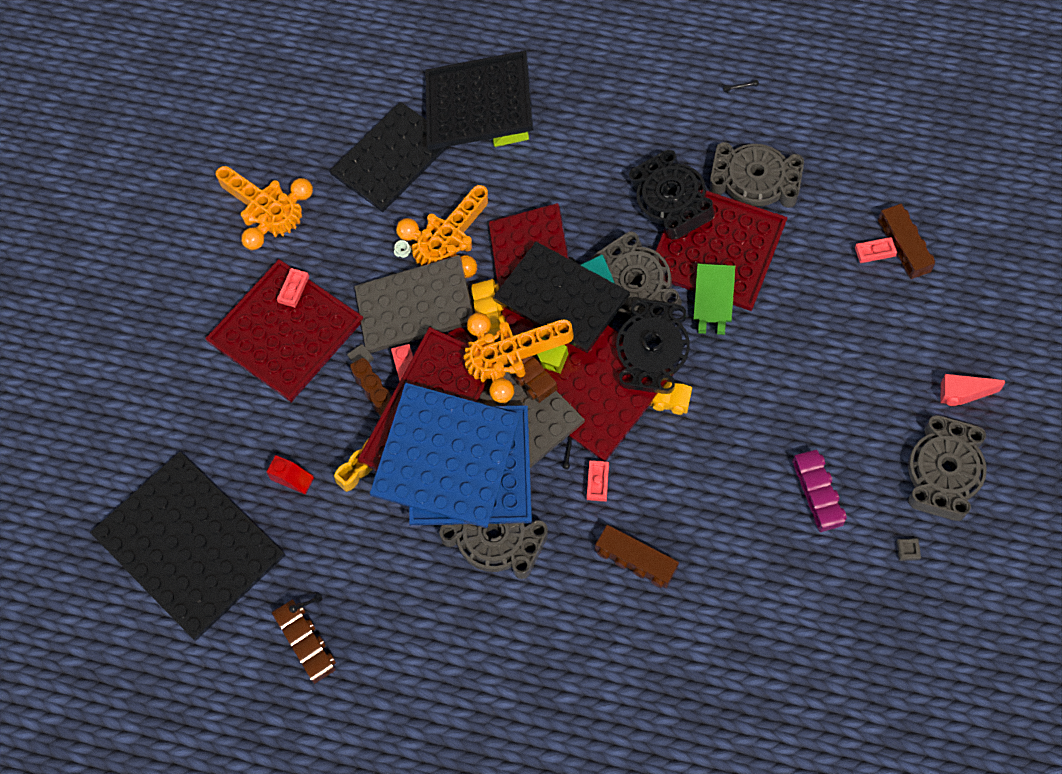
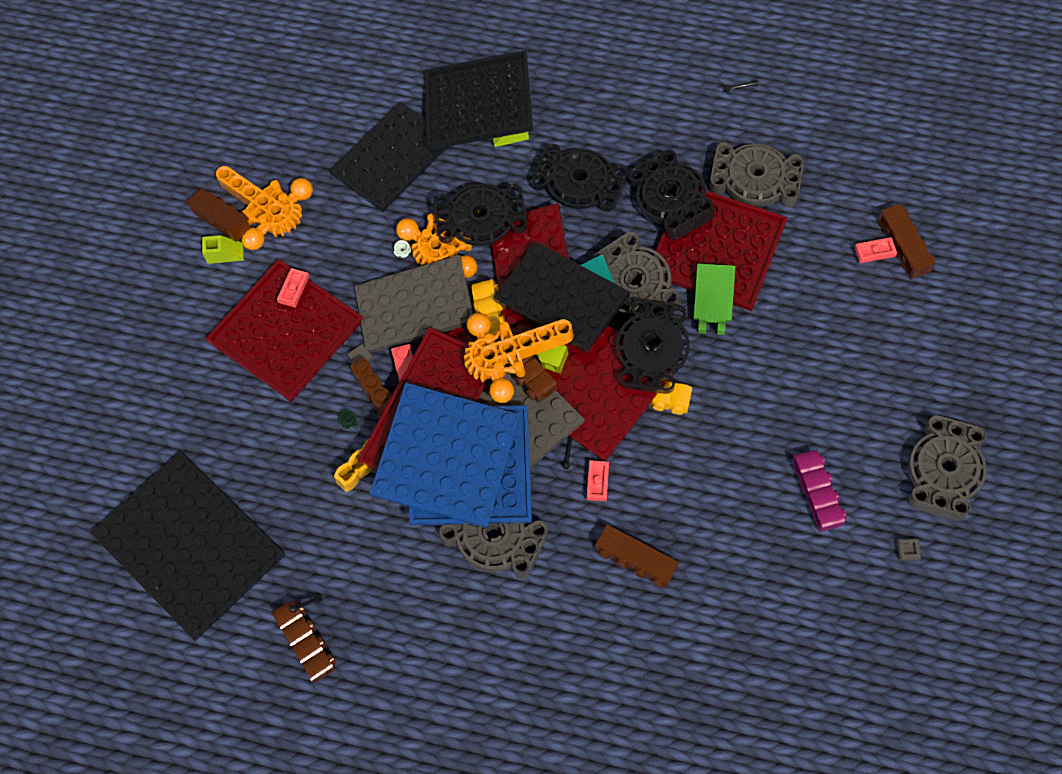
red slope [267,455,314,495] -> none
coral slope [941,374,1005,406] -> none
none -> reddish brown brick [186,188,251,242]
none -> lime slope [202,235,244,264]
none -> clear green plate [338,410,357,429]
none -> black piece [433,184,527,246]
none -> black piece [532,143,628,212]

